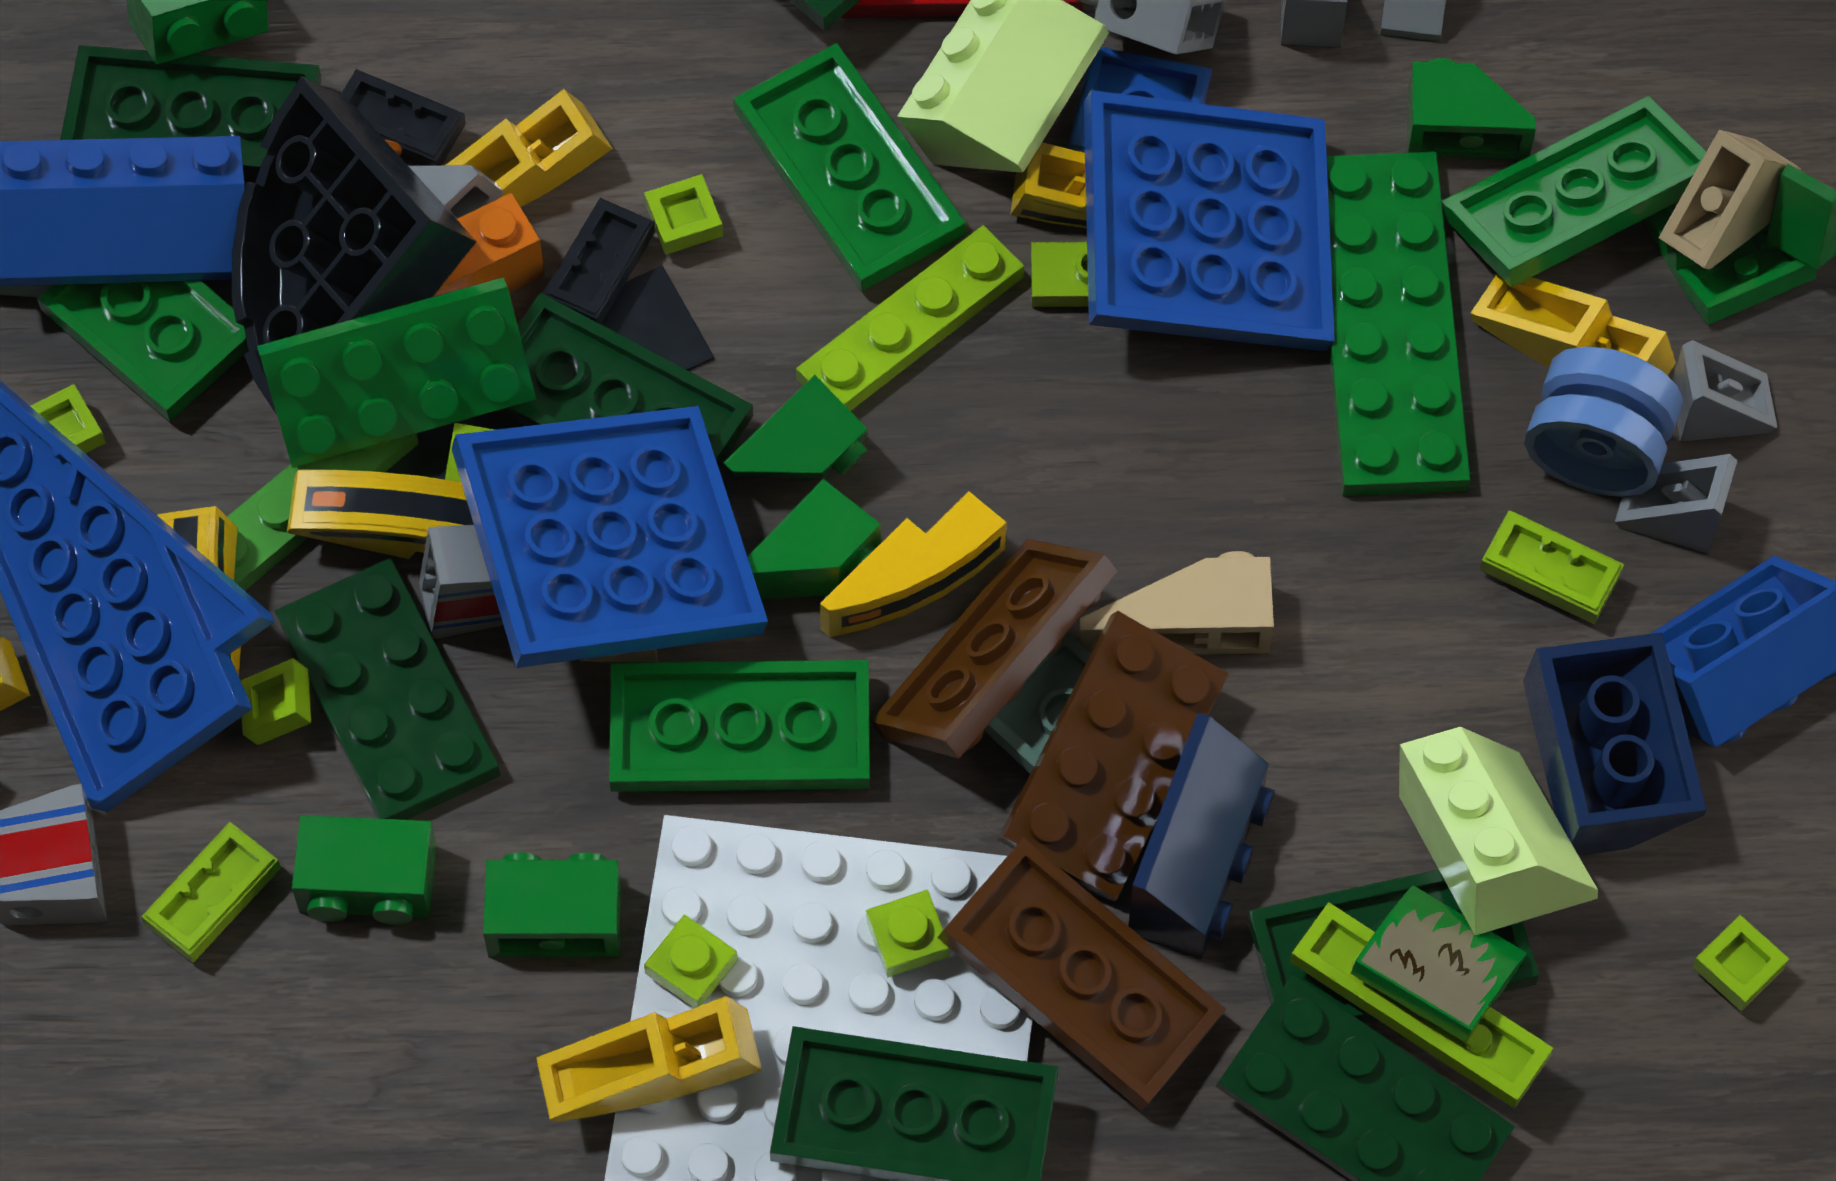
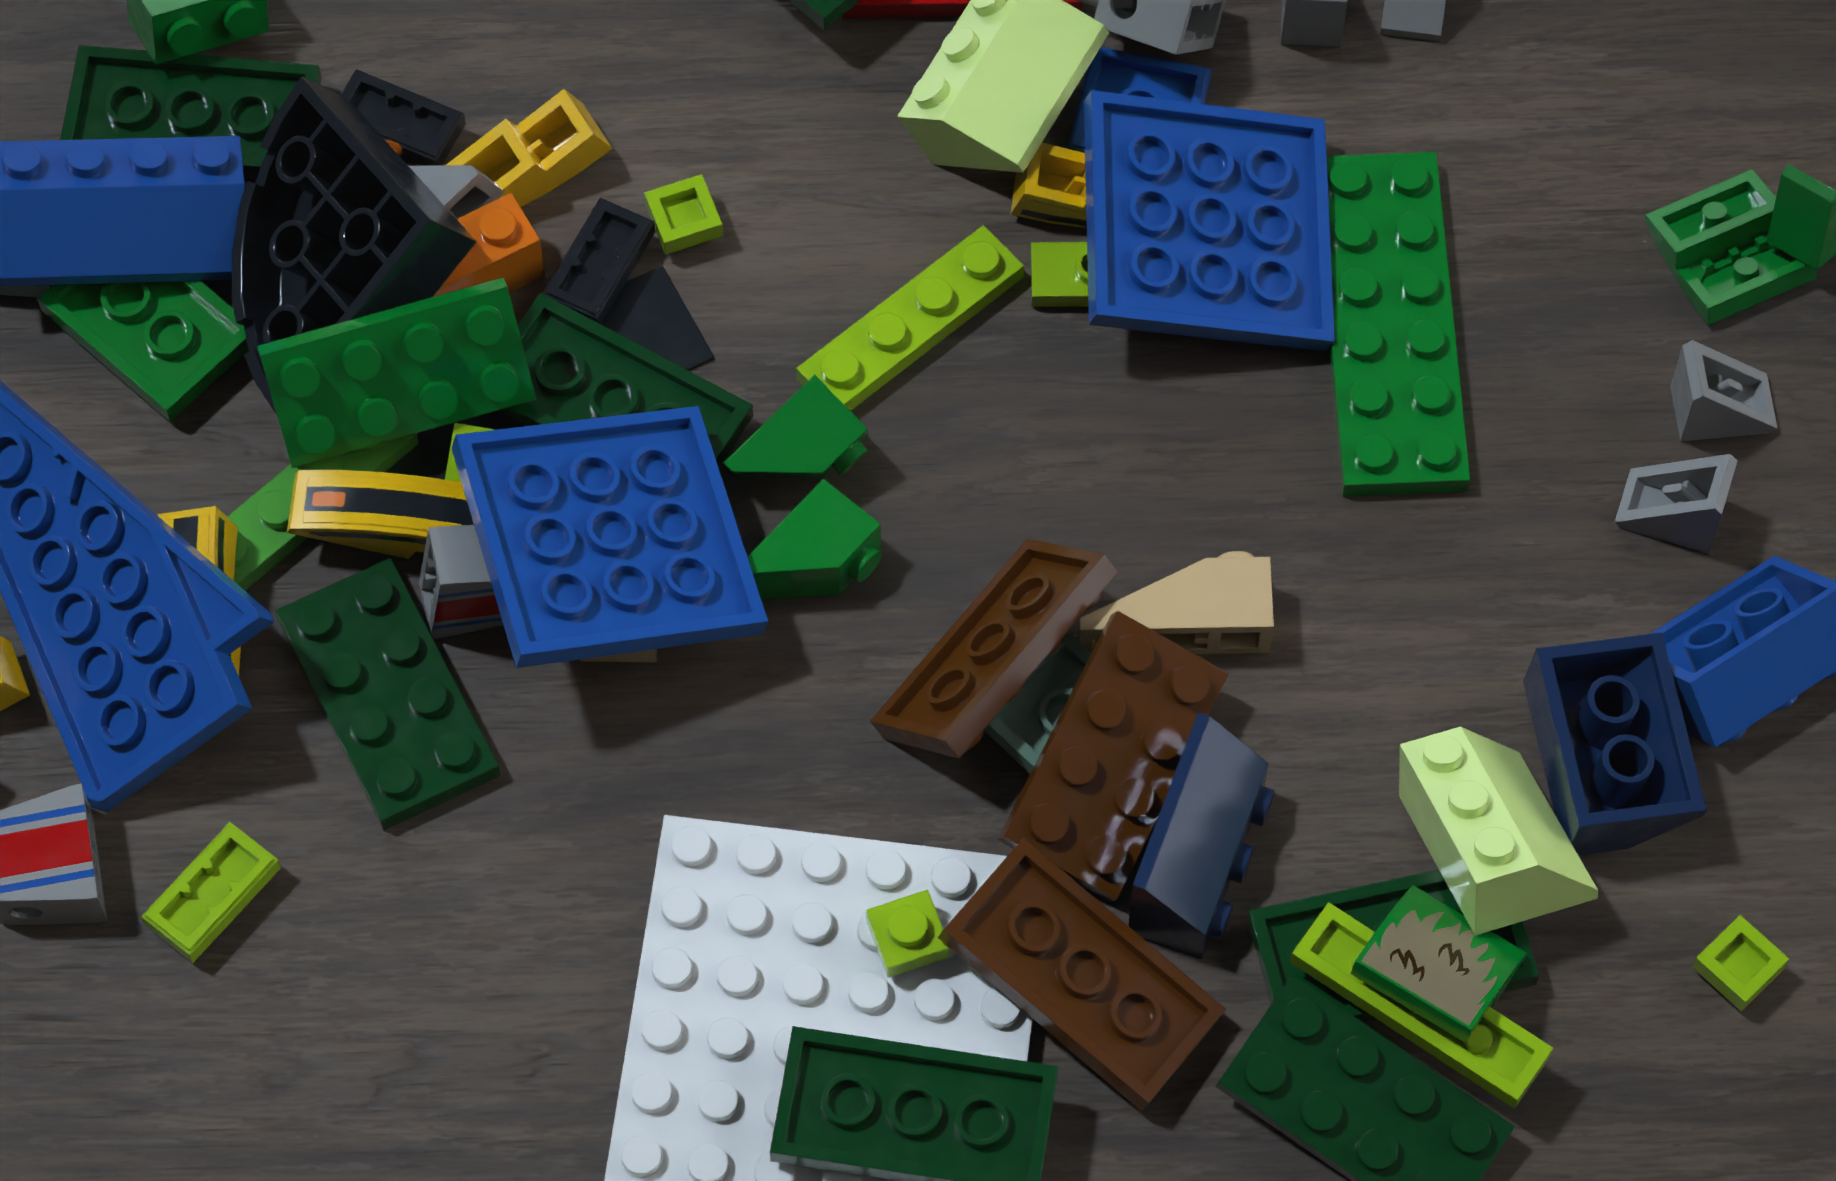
lime plate [31,384,106,454] -> none
lime plate [241,658,311,745] -> none
green brick [292,815,437,925] -> none
green brick [483,852,622,957] -> none
yellow slope [536,996,762,1122] -> none
green plate [609,660,870,792] -> none
lime plate [644,914,738,1008] -> none
green plate [733,43,966,292] -> none
yellow slope [820,491,1007,637] -> none
green slope [1407,58,1536,160] -> none
green plate [1442,96,1707,287] -> none
yellow slope [1470,273,1676,376] -> none
lime plate [1479,510,1624,624] -> none
medium blue wheel [1524,346,1684,497] -> none
tan slope [1659,130,1801,269] -> none

